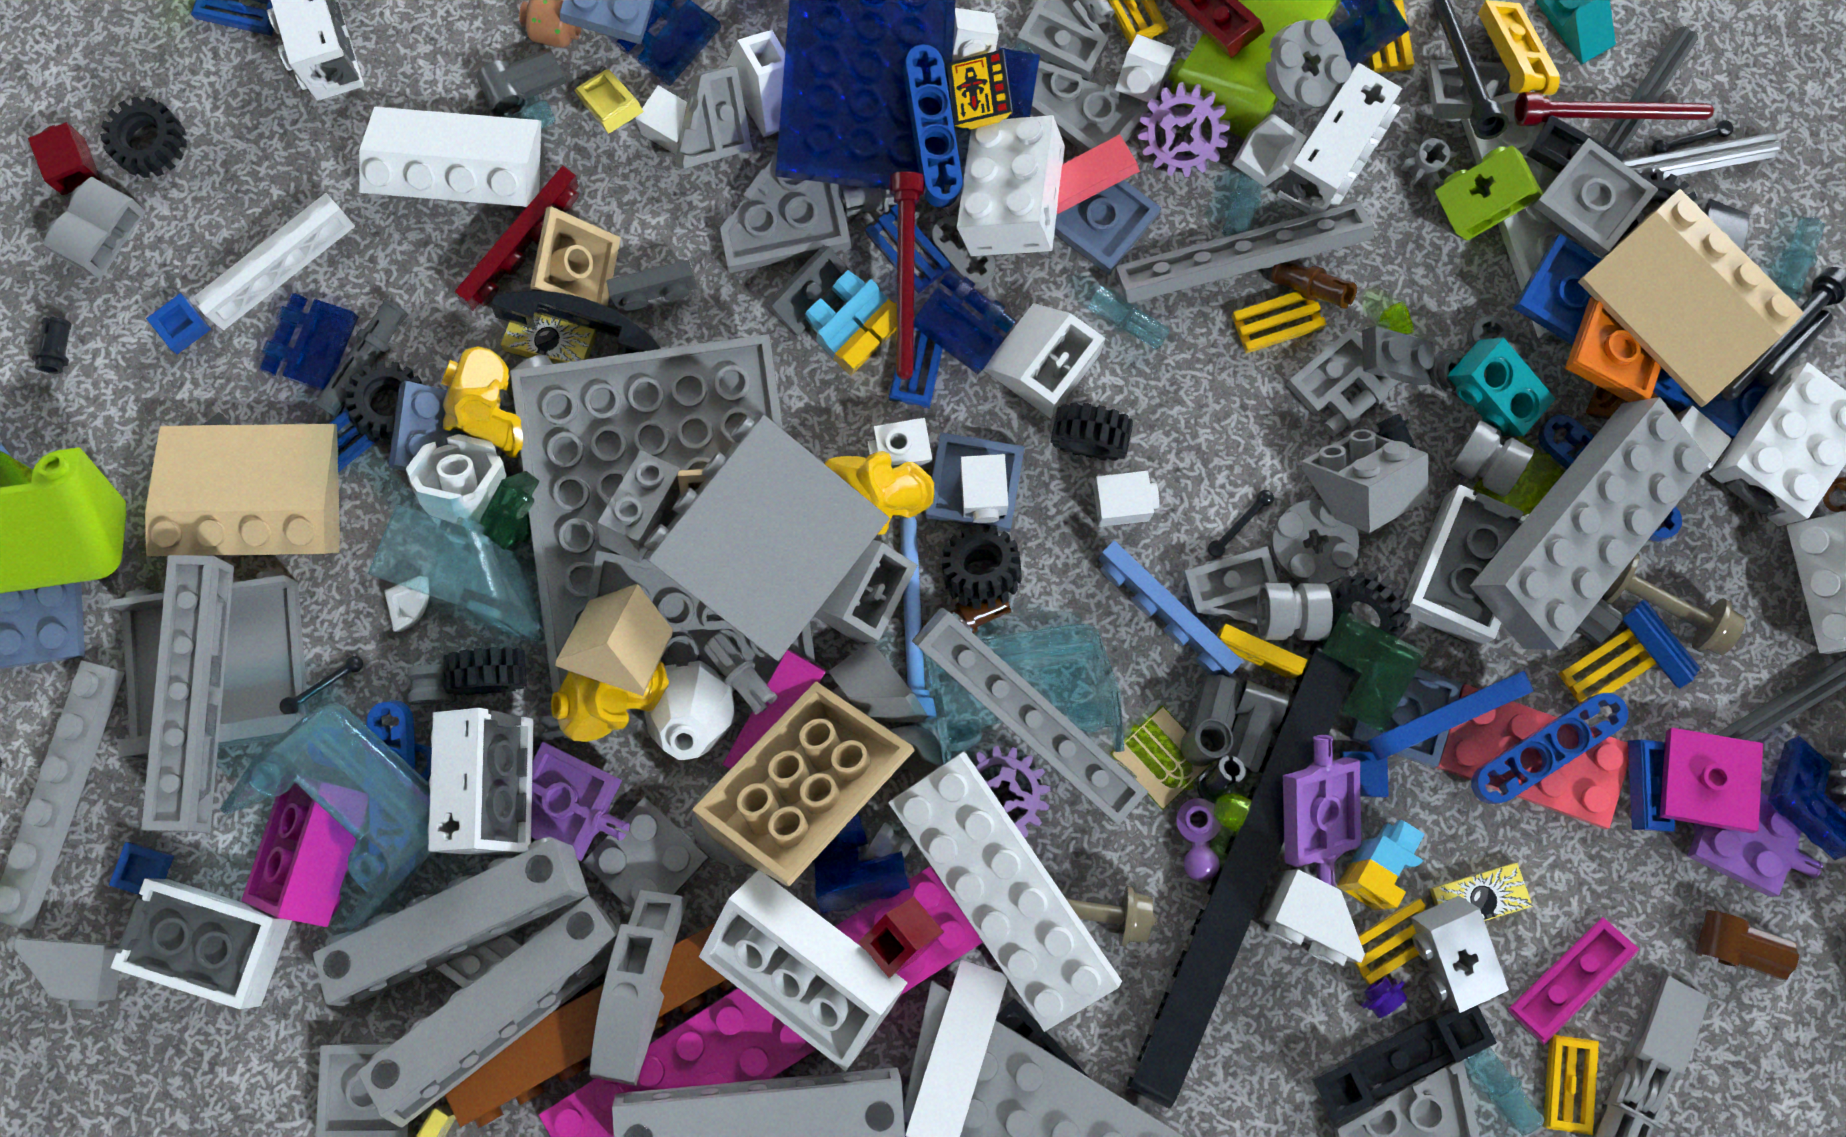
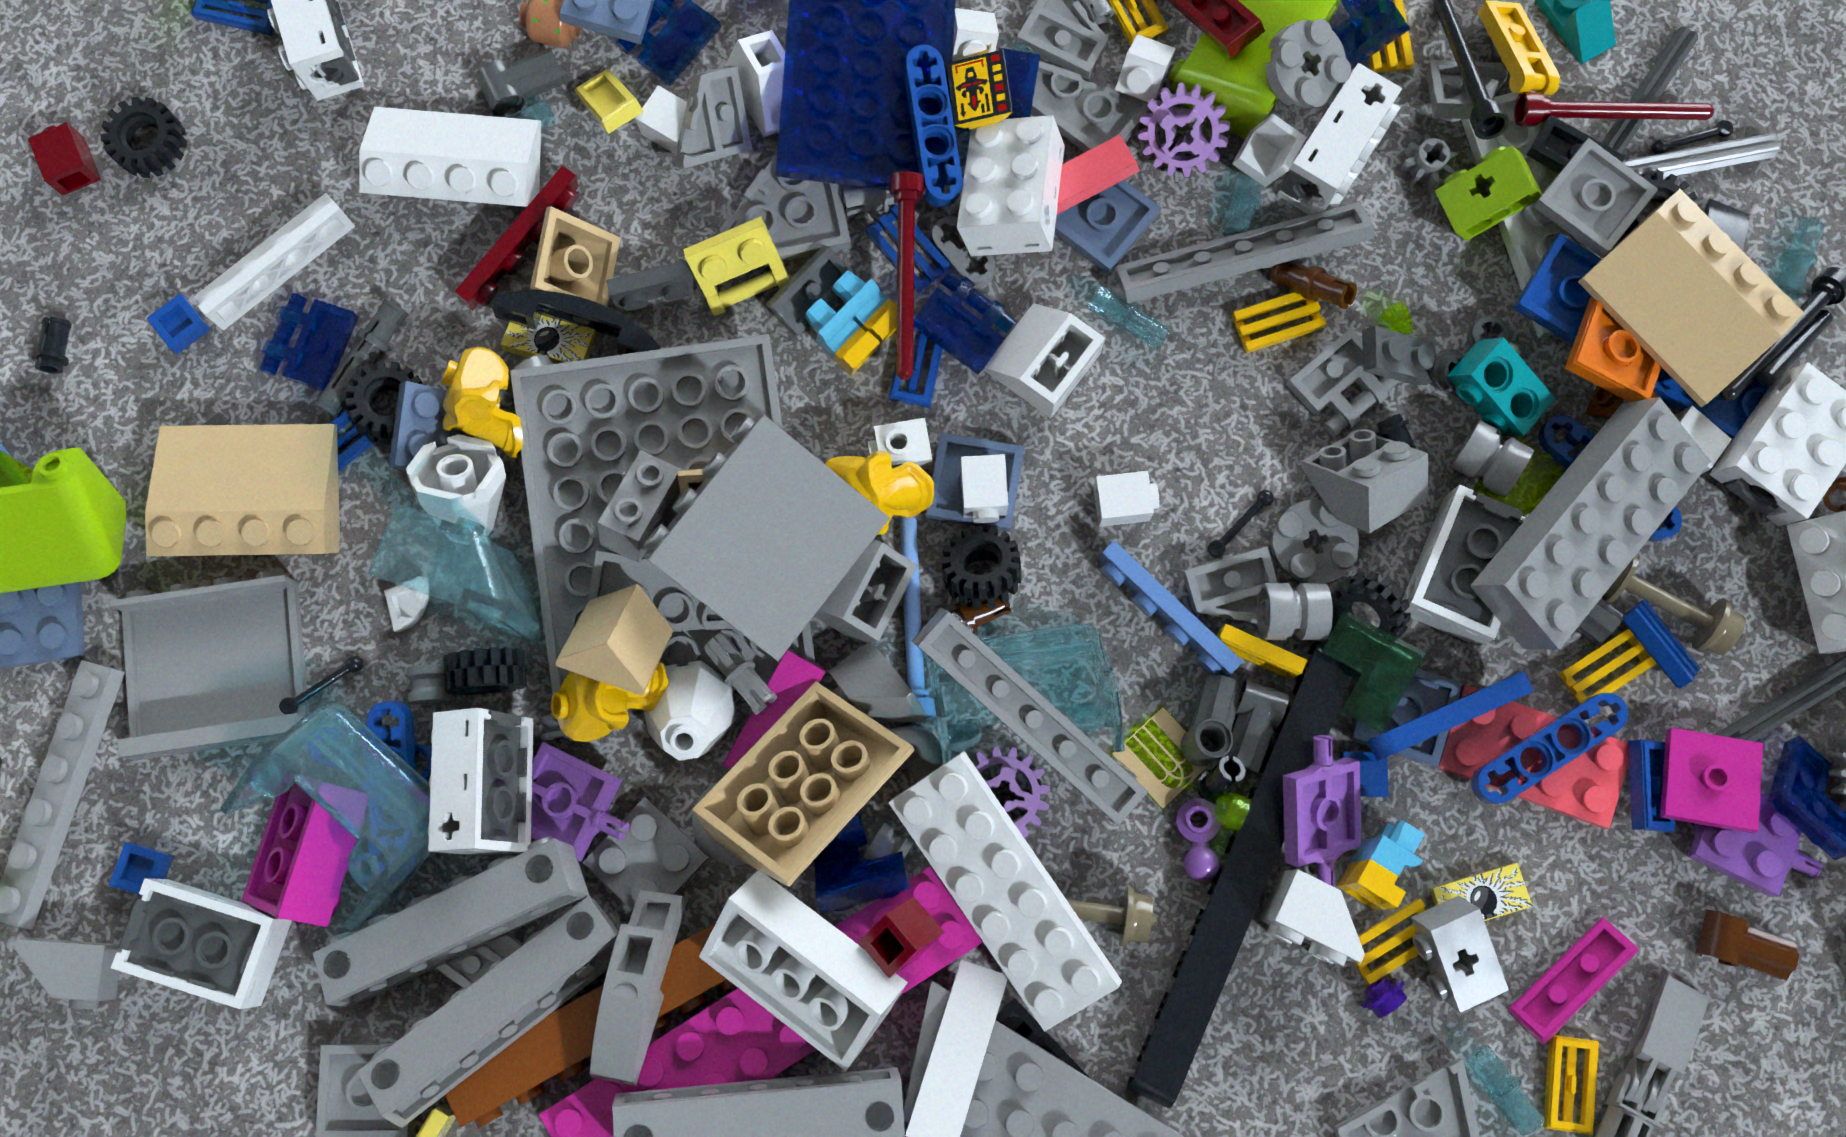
light grey brick [43,177,145,279] -> none
light grey piece [141,555,234,833] -> none
clear green plate [464,470,540,559] -> none
black tyre [1050,403,1133,461] -> none
black slope [1311,1005,1497,1124] -> none
none -> light yellow plate [683,216,790,317]

